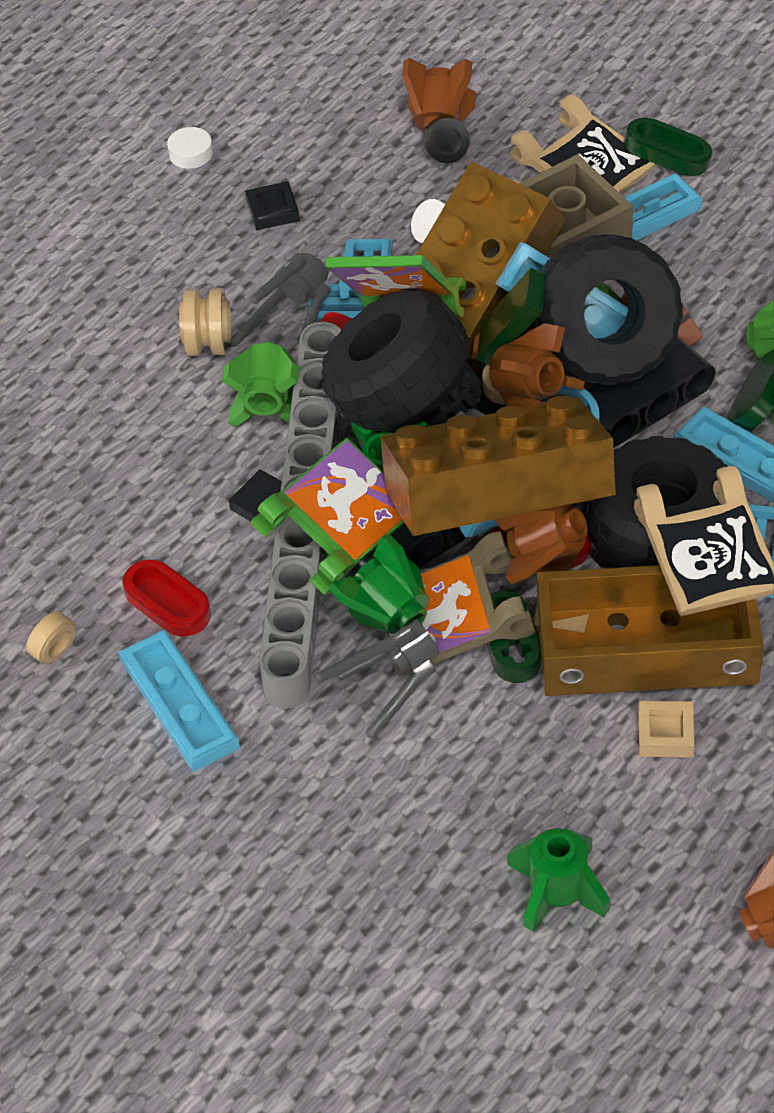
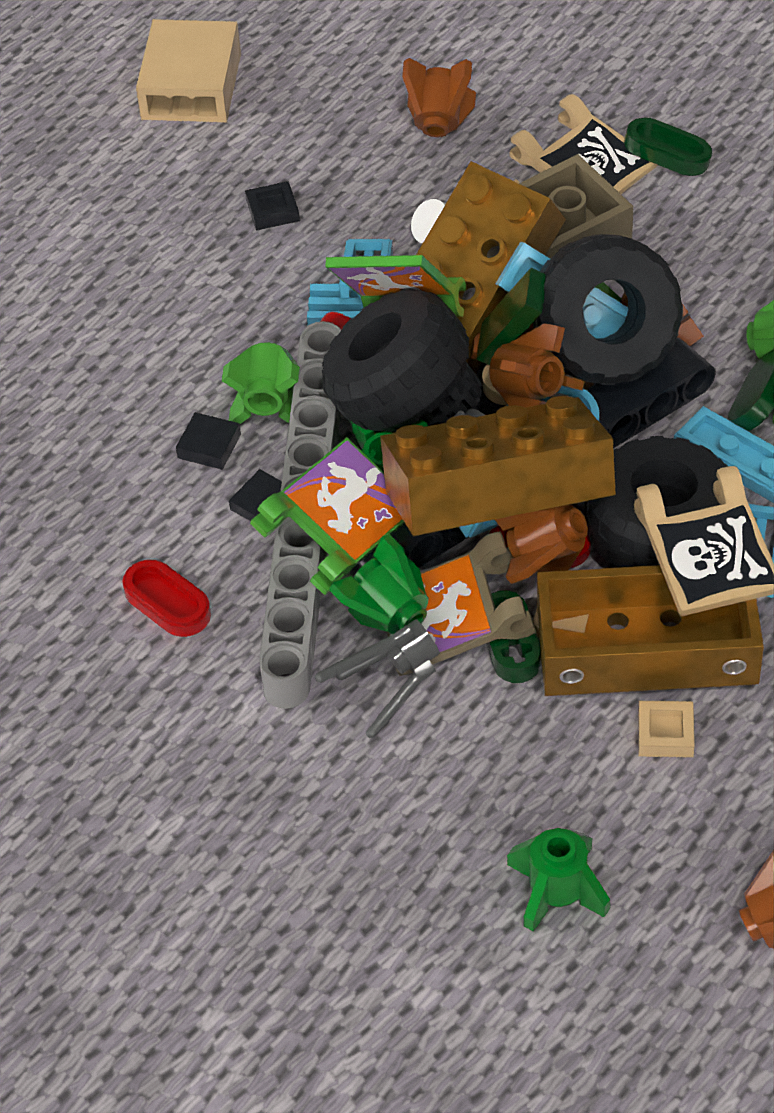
tan tile [26,611,76,665] -> none
medium azure tile [118,629,240,772] -> none
white tile [167,127,213,169] -> none
tan wheel [179,288,232,356] -> none
dark grey plant [229,253,331,347] -> none
black tile [423,116,470,163] -> none
medium azure tile [624,173,703,241] -> none
none -> tan brick [136,19,241,122]
none -> black tile [176,412,241,470]

